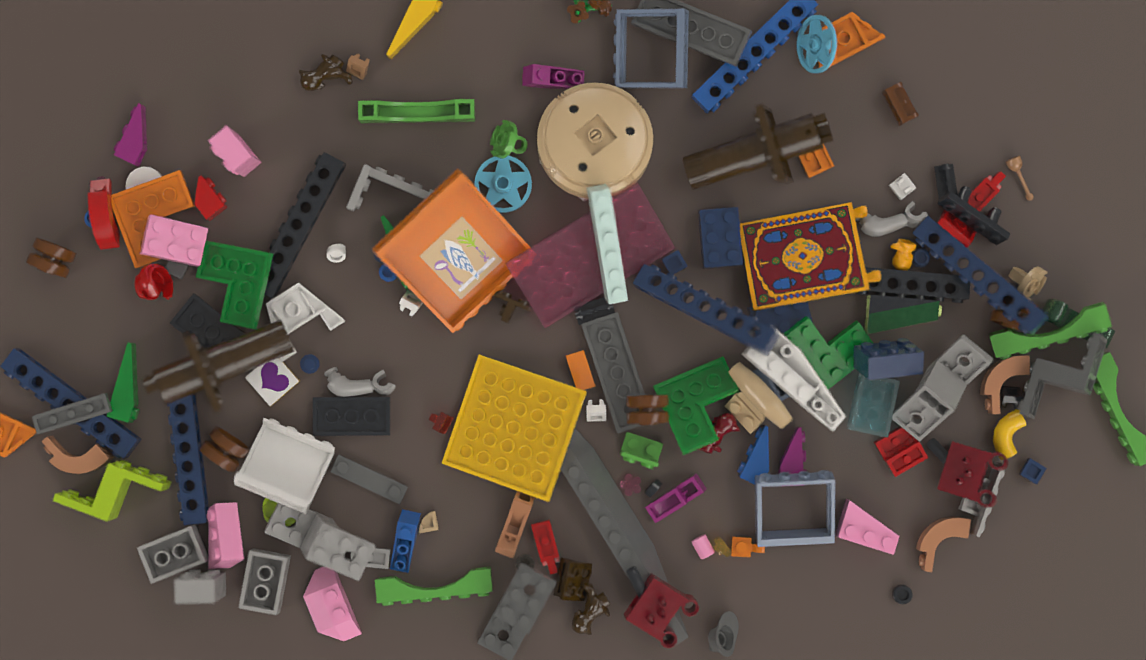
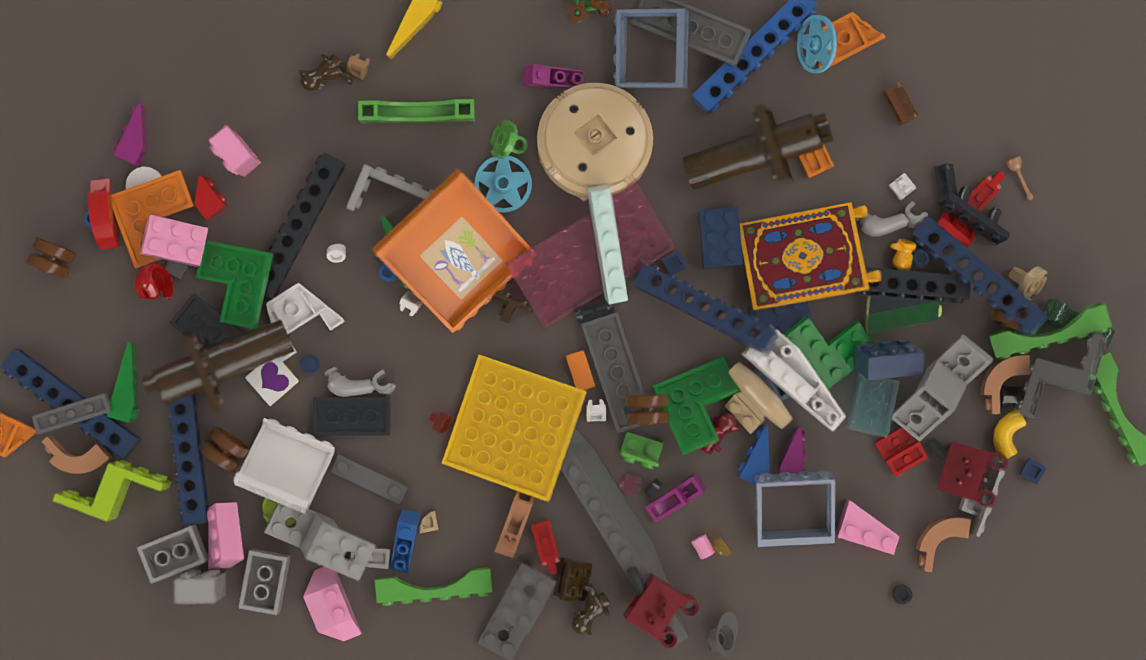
orange plate [731,536,765,557] -> none

